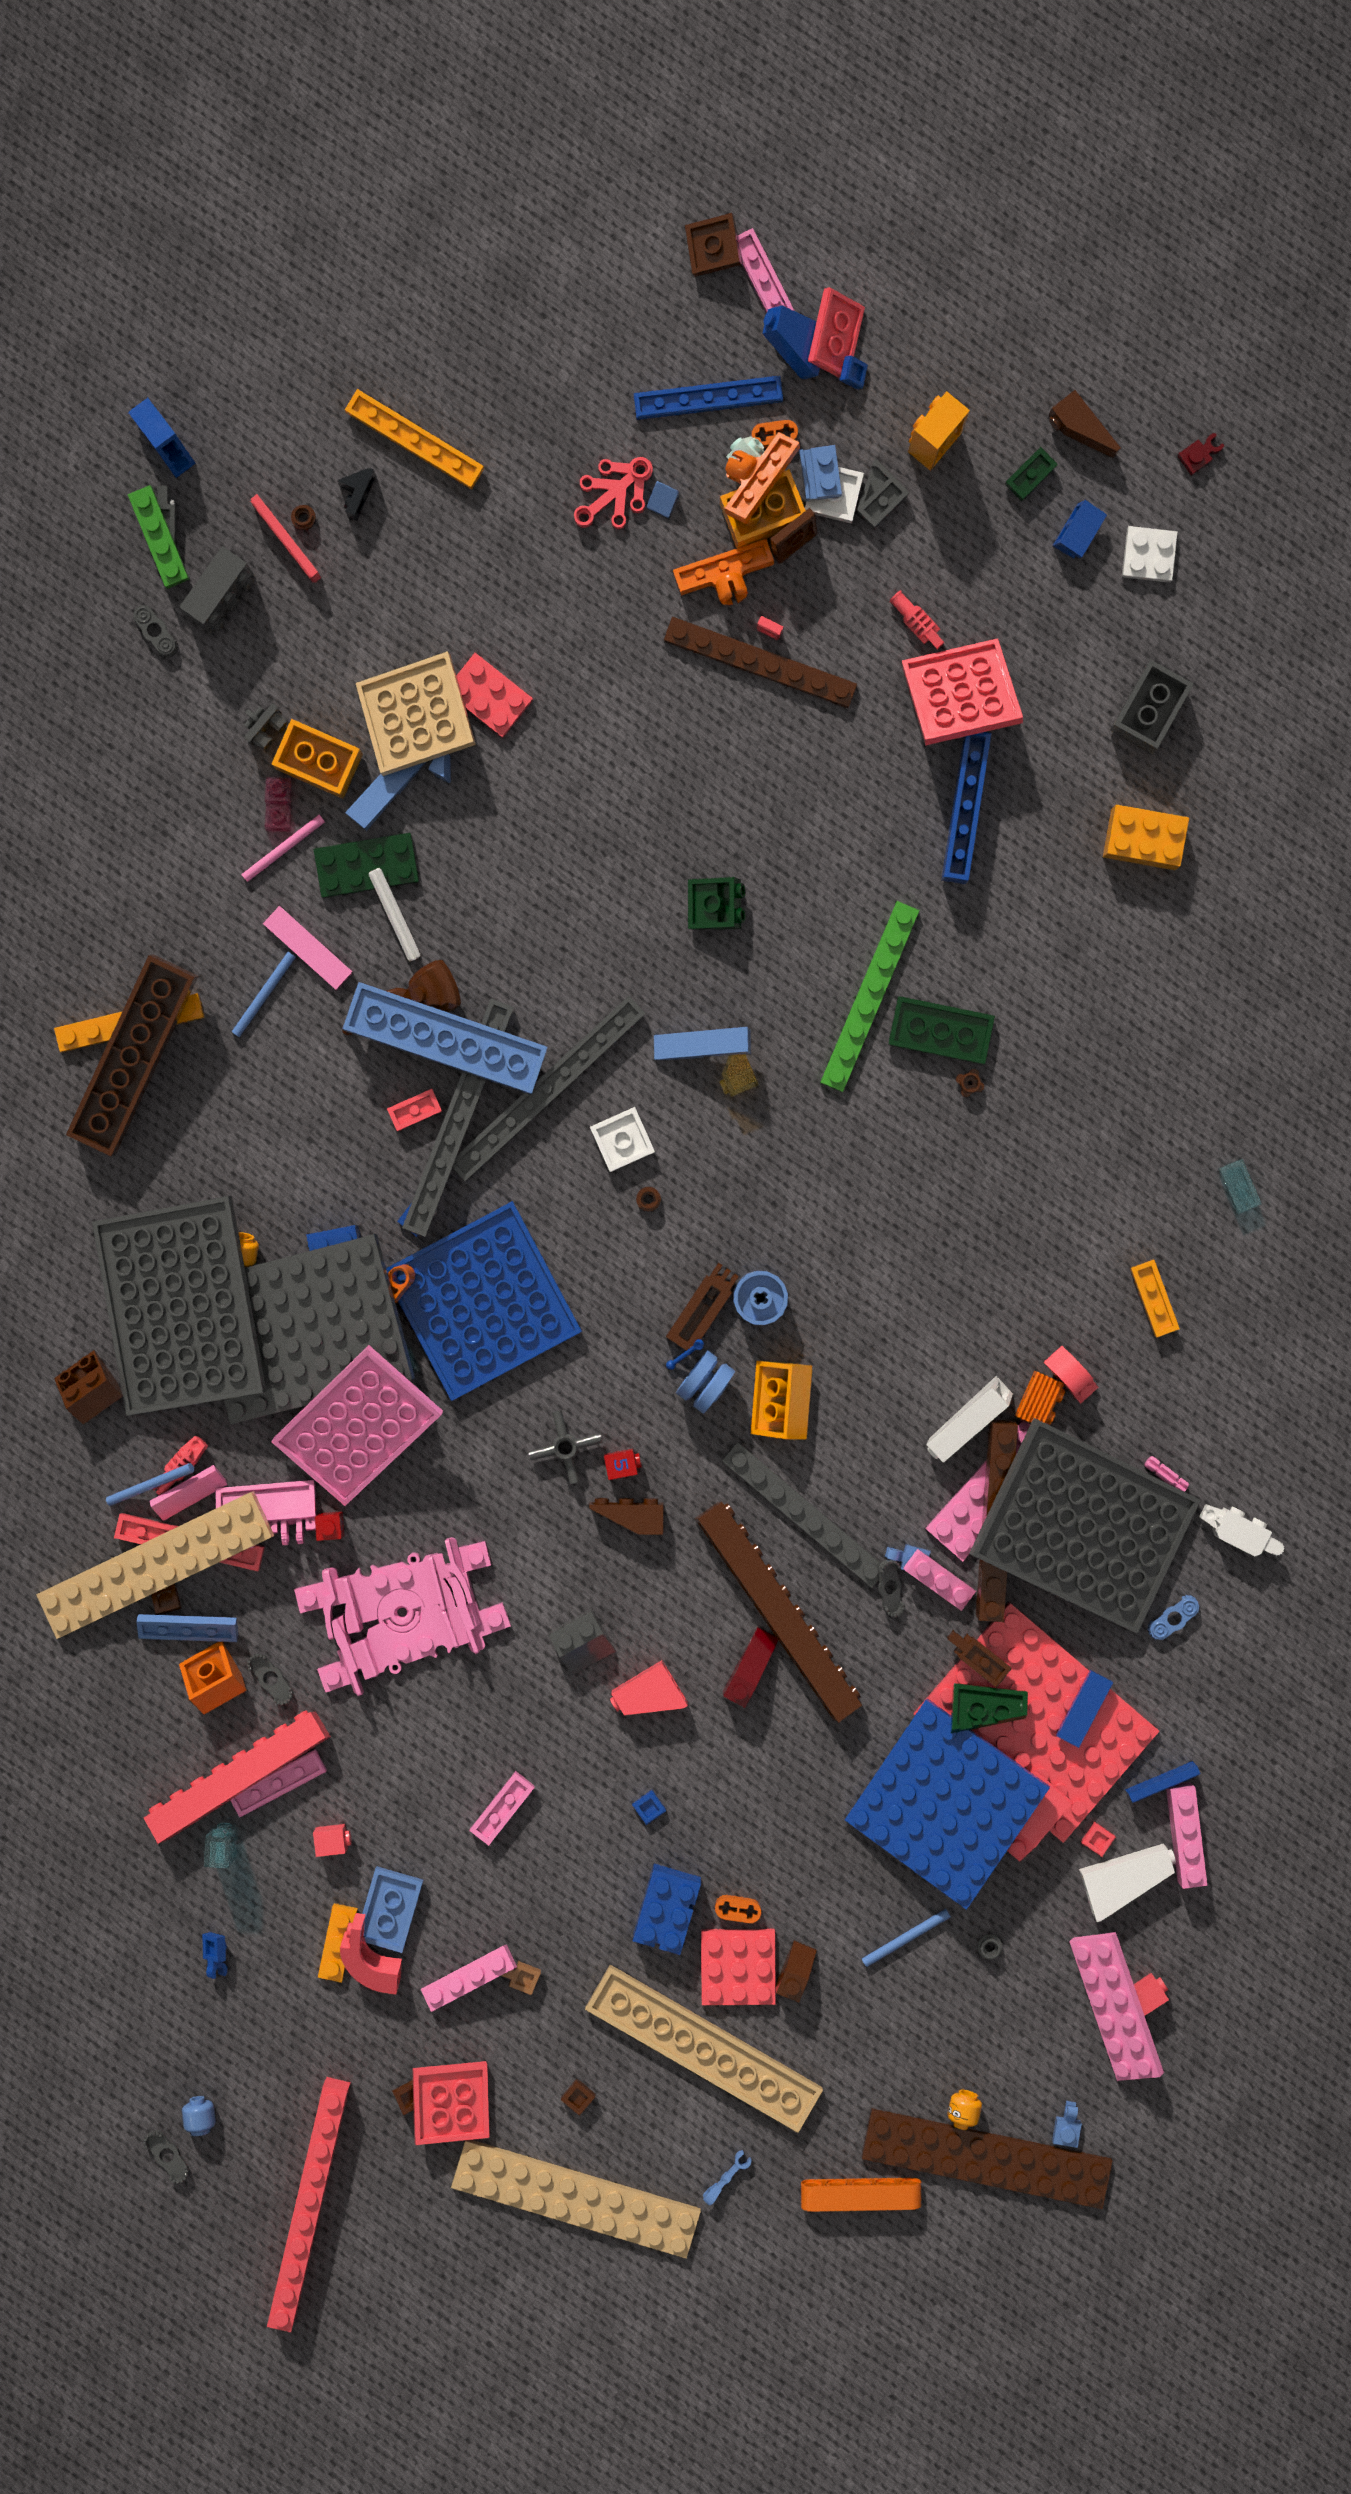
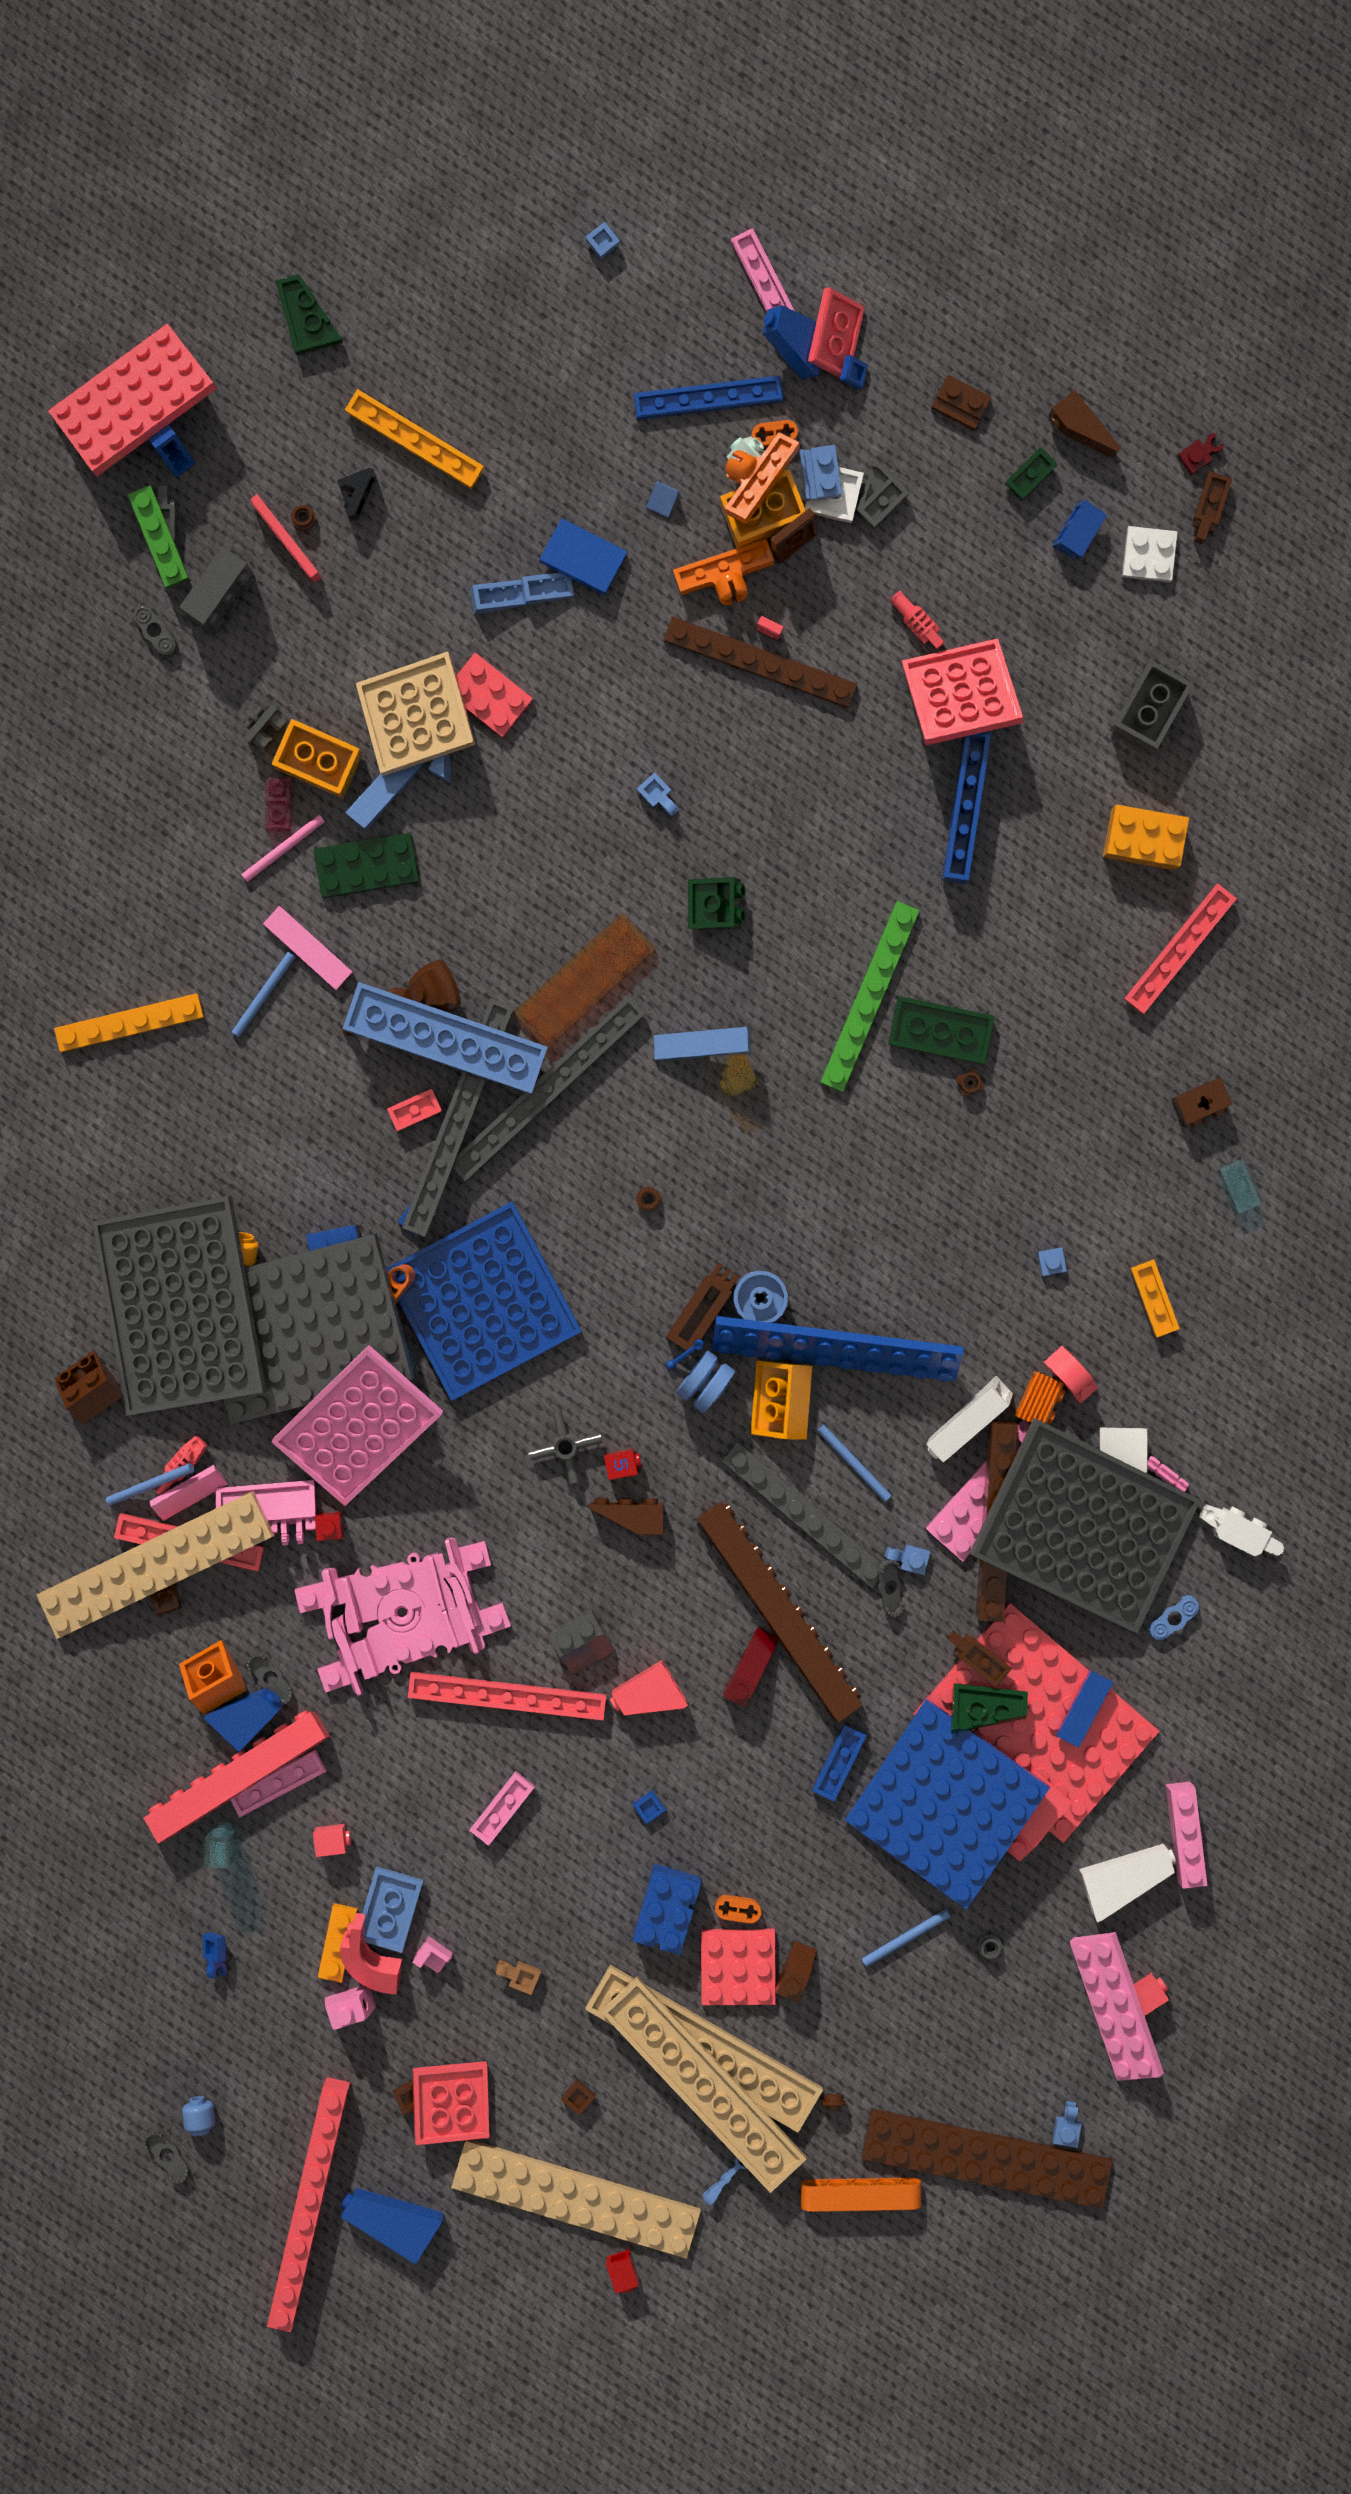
reddish brown brick [66,954,199,1156] -> none
medium blue plate [136,1614,238,1642] -> none
white axle [369,868,420,961] -> none
bright pink plate [421,1944,517,2012] -> none
coral plant [574,457,653,529] -> none
white plate [590,1107,655,1172] -> none
reddish brown plate [685,213,742,277] -> none
bright pink plate [903,1549,976,1611] -> none
light orange brick [908,391,970,471] -> none
light orange head [947,2090,982,2130] -> none
coral tile [1081,1822,1116,1857] -> none
blue tile [1125,1761,1201,1803] -> none
none -> coral plate [48,324,217,477]
none -> blue slope [204,1688,284,1752]
none -> dark green wing [275,274,343,355]
none -> bright pink torso [324,1985,376,2030]
none -> blue slope [340,2188,444,2264]
none -> coral plate [408,1672,607,1720]
none -> bright pink panel [412,1936,453,1973]
none -> medium blue slope [470,573,574,614]
none -> clear orange plate [514,913,655,1049]
none -> blue tile [539,518,627,596]
none -> medium blue plate [585,222,620,260]
none -> tan plate [601,1976,807,2193]
none -> red brick [606,2249,639,2294]
none -> medium blue plate [637,772,678,817]
none -> blue plate [712,1316,964,1381]
none -> blue plate [812,1723,867,1802]
none -> medium blue bar [817,1424,891,1502]
none -> reddish brown plate [821,2094,846,2111]
none -> reddish brown plate [931,375,992,431]
none -> medium blue plate [1037,1247,1067,1276]
none -> white sticker [1100,1428,1147,1473]
none -> coral plate [1123,883,1237,1015]
none -> reddish brown brick [1171,1077,1233,1128]
none -> reddish brown hinge [1192,471,1232,544]

